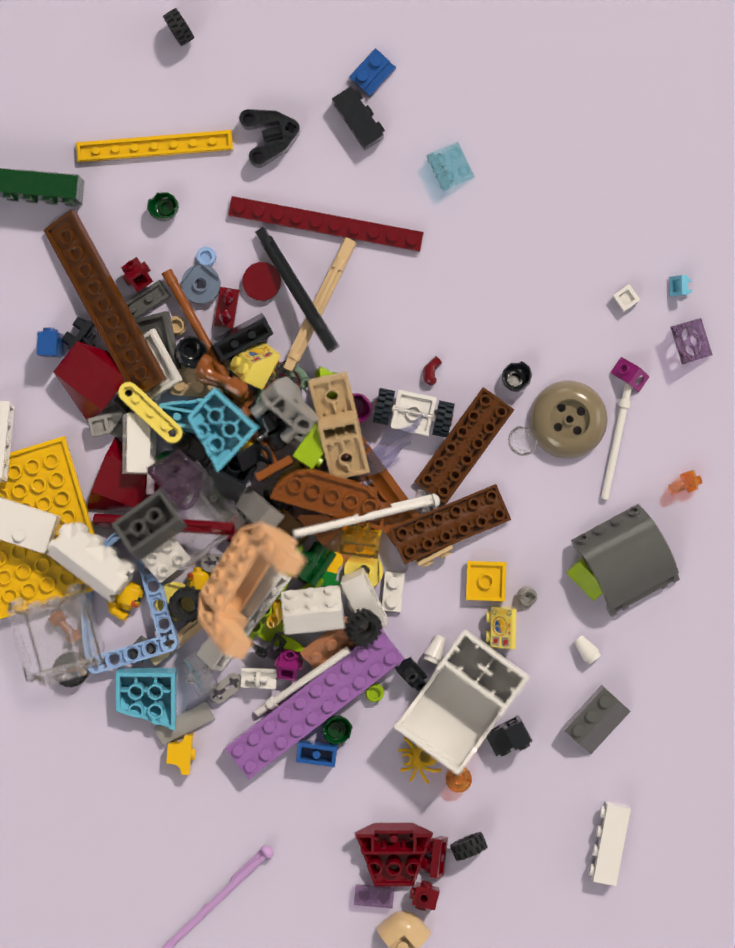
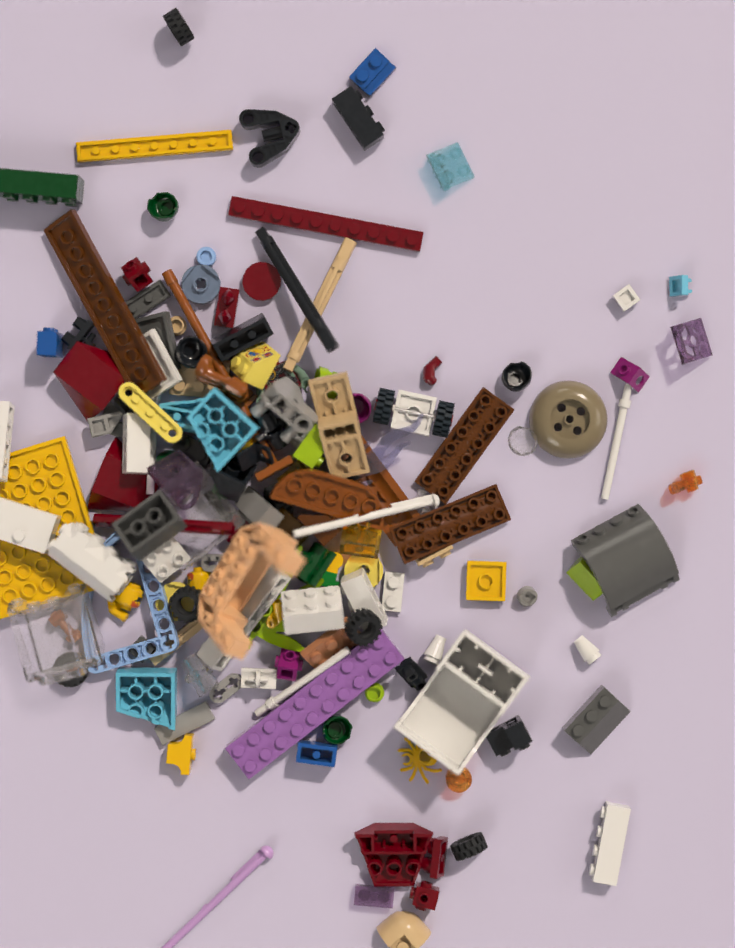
black bracket [251,633,287,661] -> none
light yellow slope [486,606,516,649] -> none

